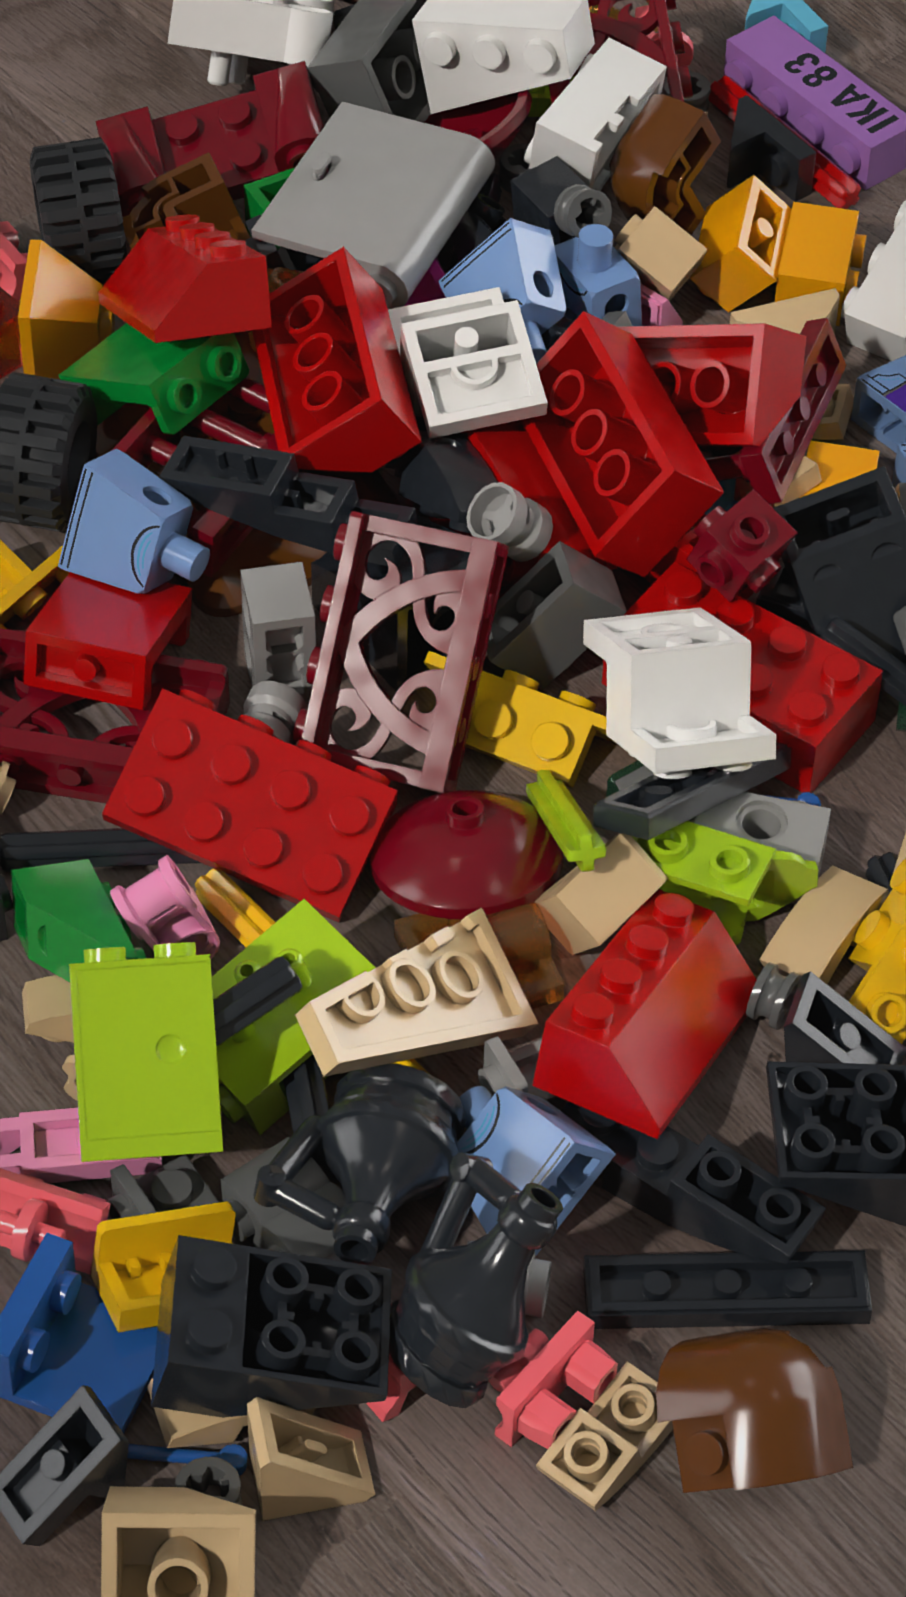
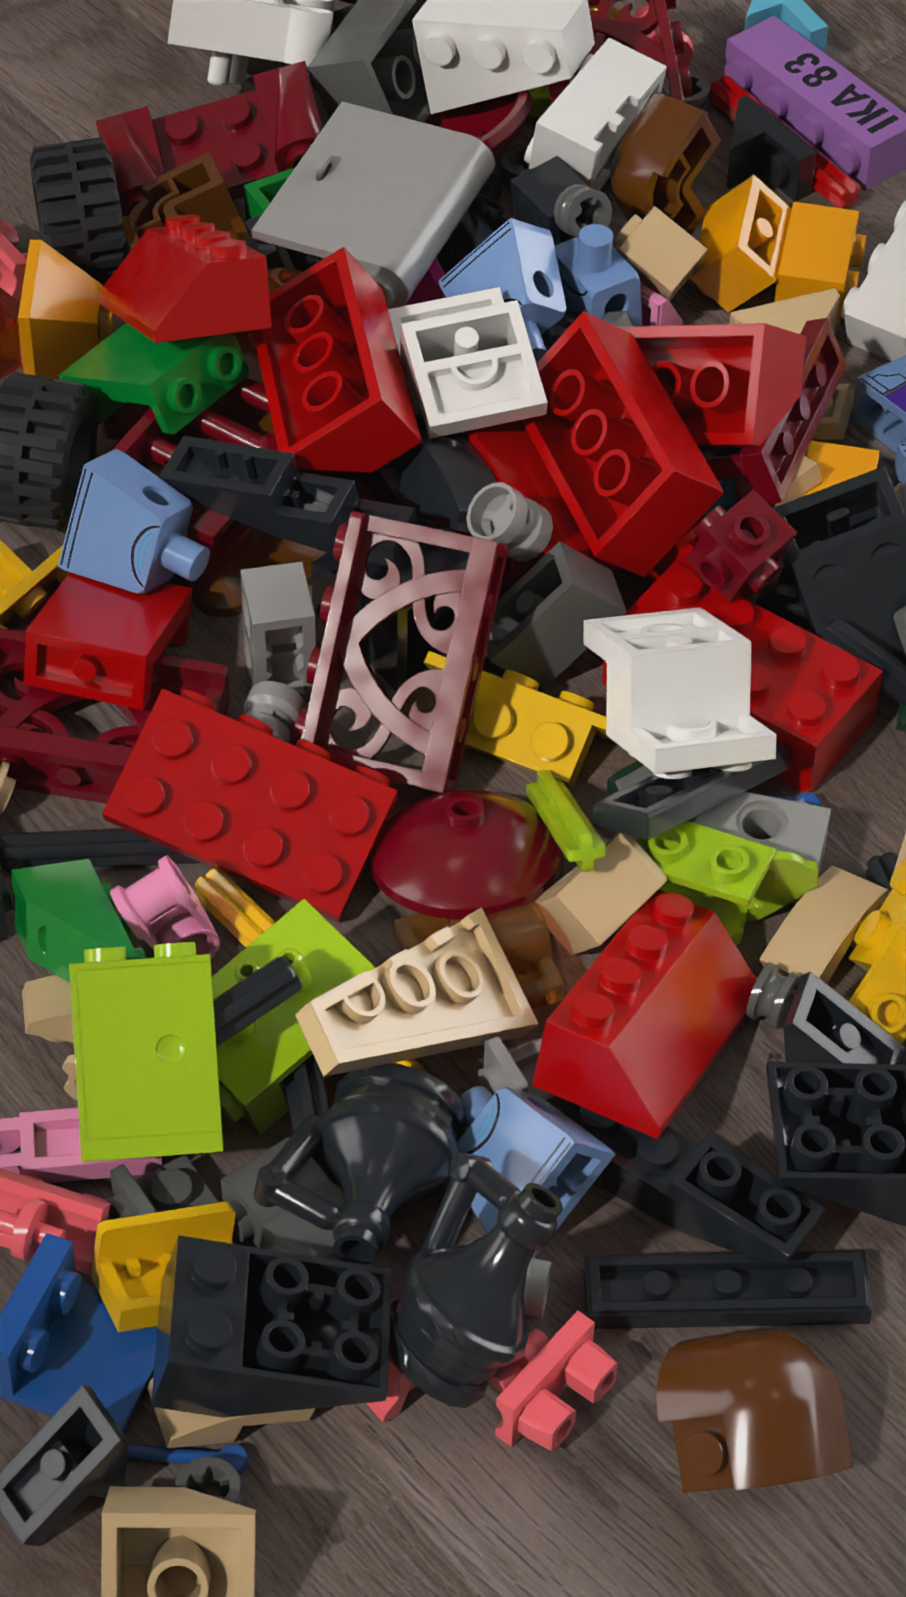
tan slope [247,1397,375,1521] -> none
tan slope [536,1361,673,1512] -> none

